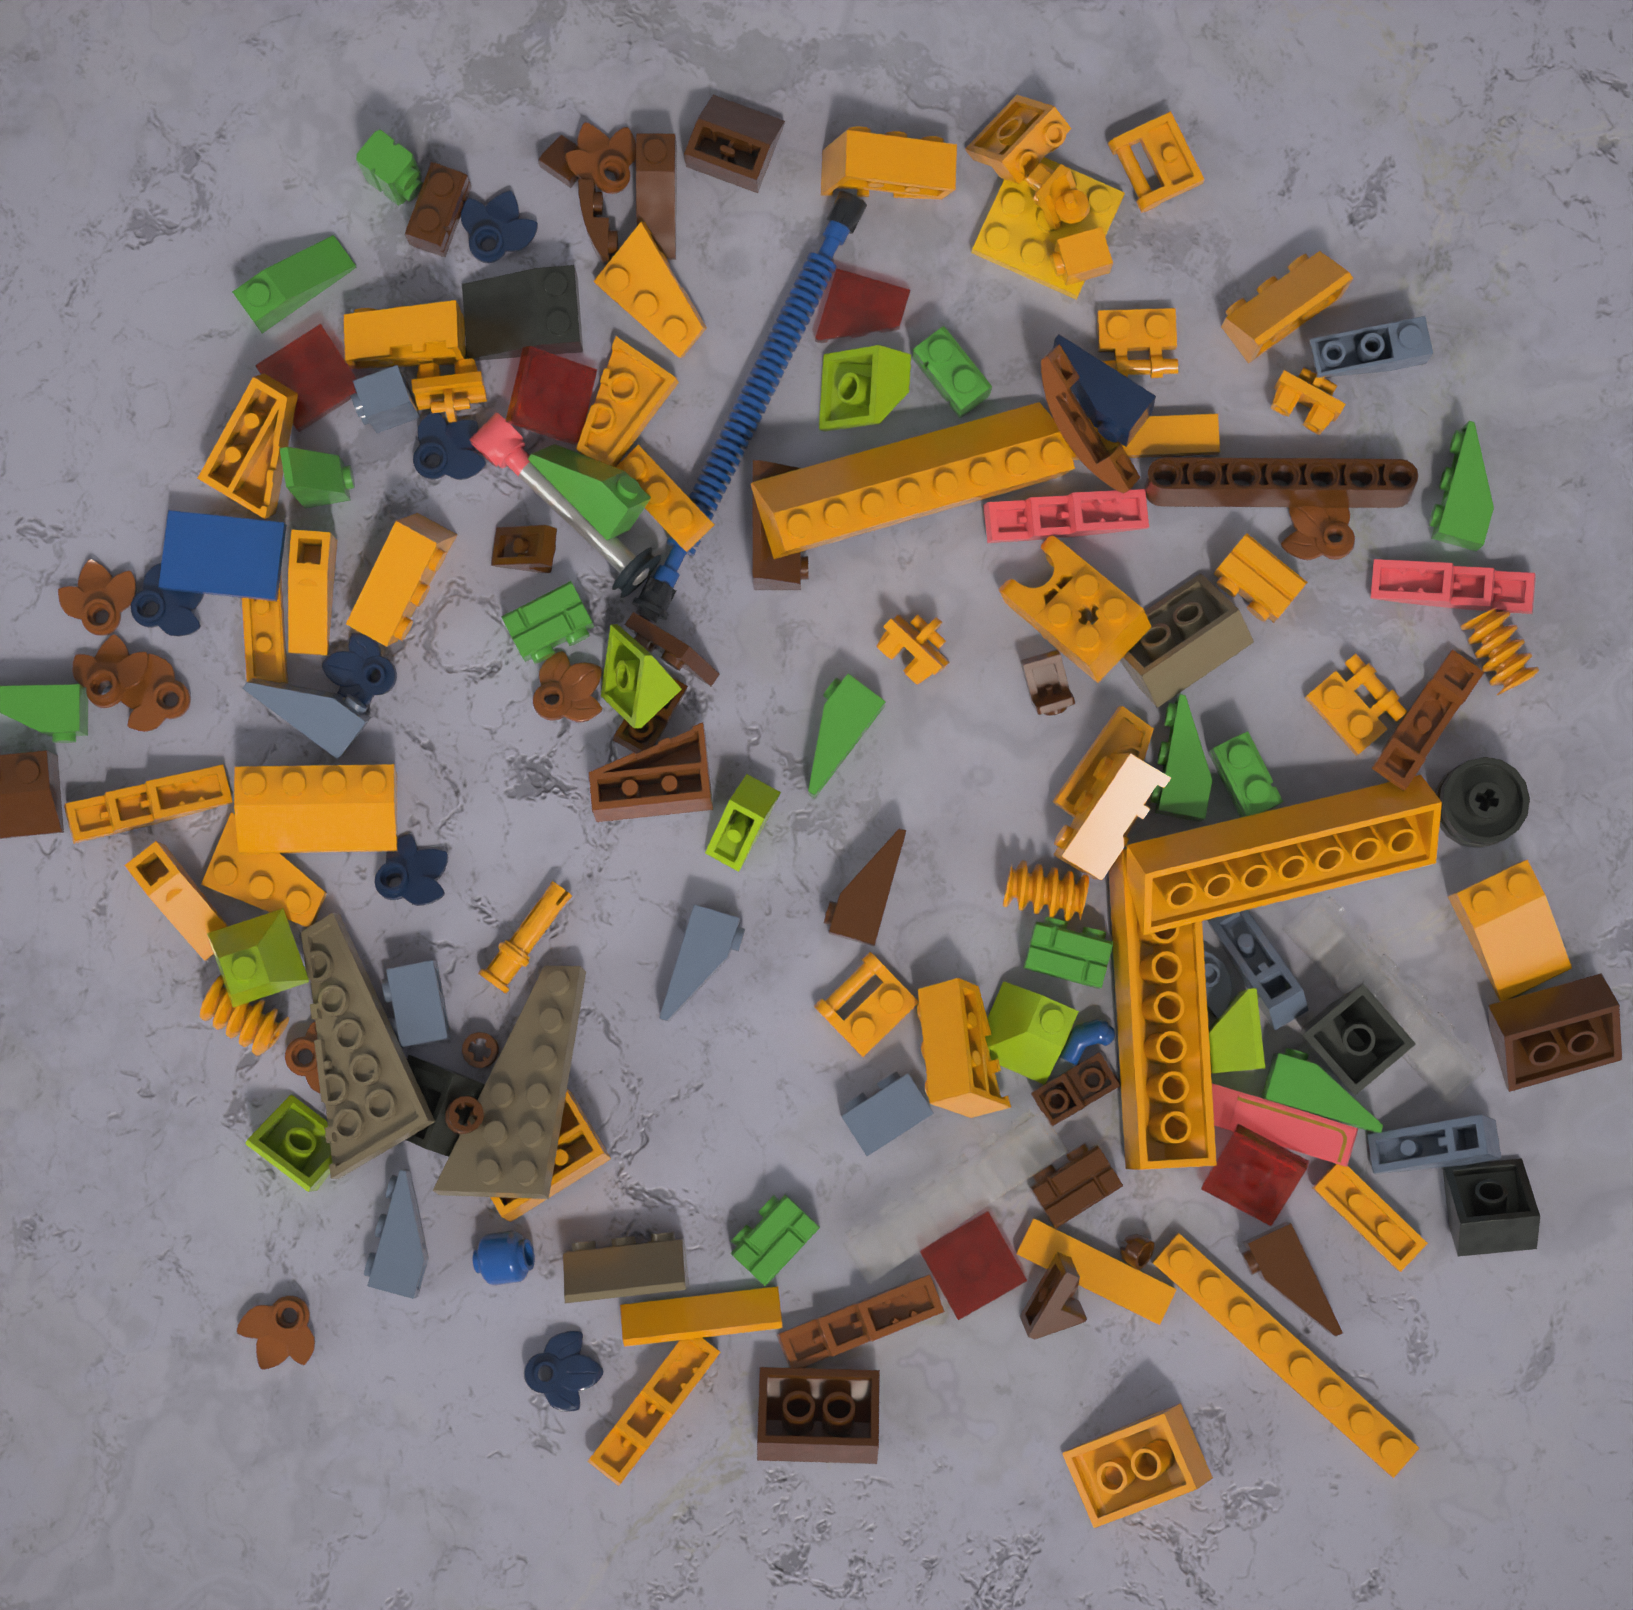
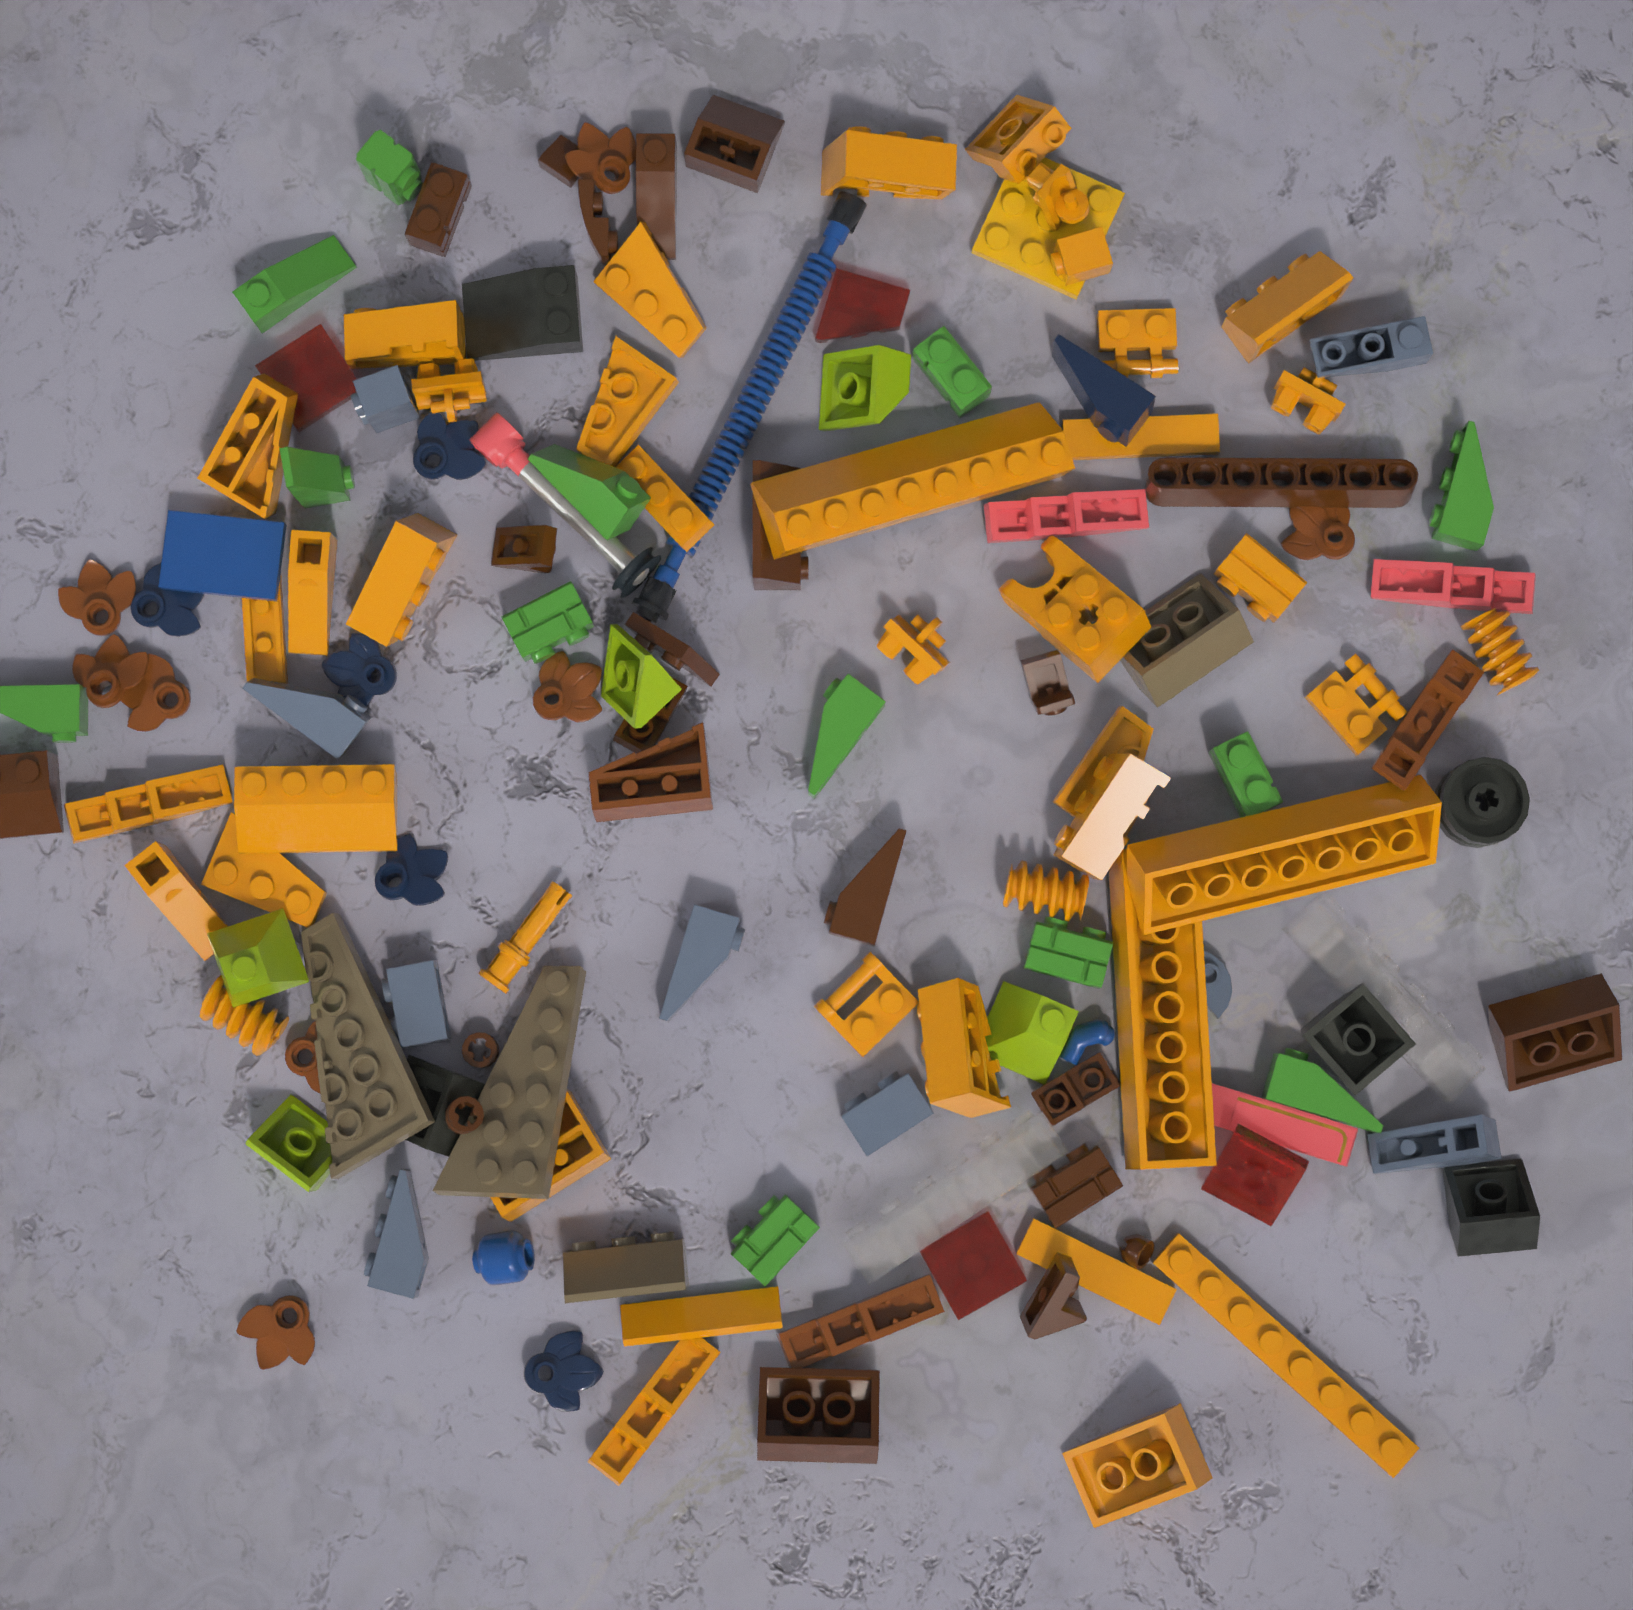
dark blue plate [461,191,538,263] -> none
clear red plate [505,346,597,445] -> none
lime slope [705,774,781,872] -> none
dark orange slope [1041,344,1140,493] -> none
light orange plate [1108,111,1205,213] -> none
bright green slope [1150,694,1212,822] -> none
sand blue slope [1208,910,1309,1030] -> none
lime slope [1209,988,1265,1074] -> none
reddish brown slope [1241,1222,1343,1336] -> none
light orange plate [1312,1164,1428,1272] -> none
light orange slope [1447,859,1572,1002] -> none

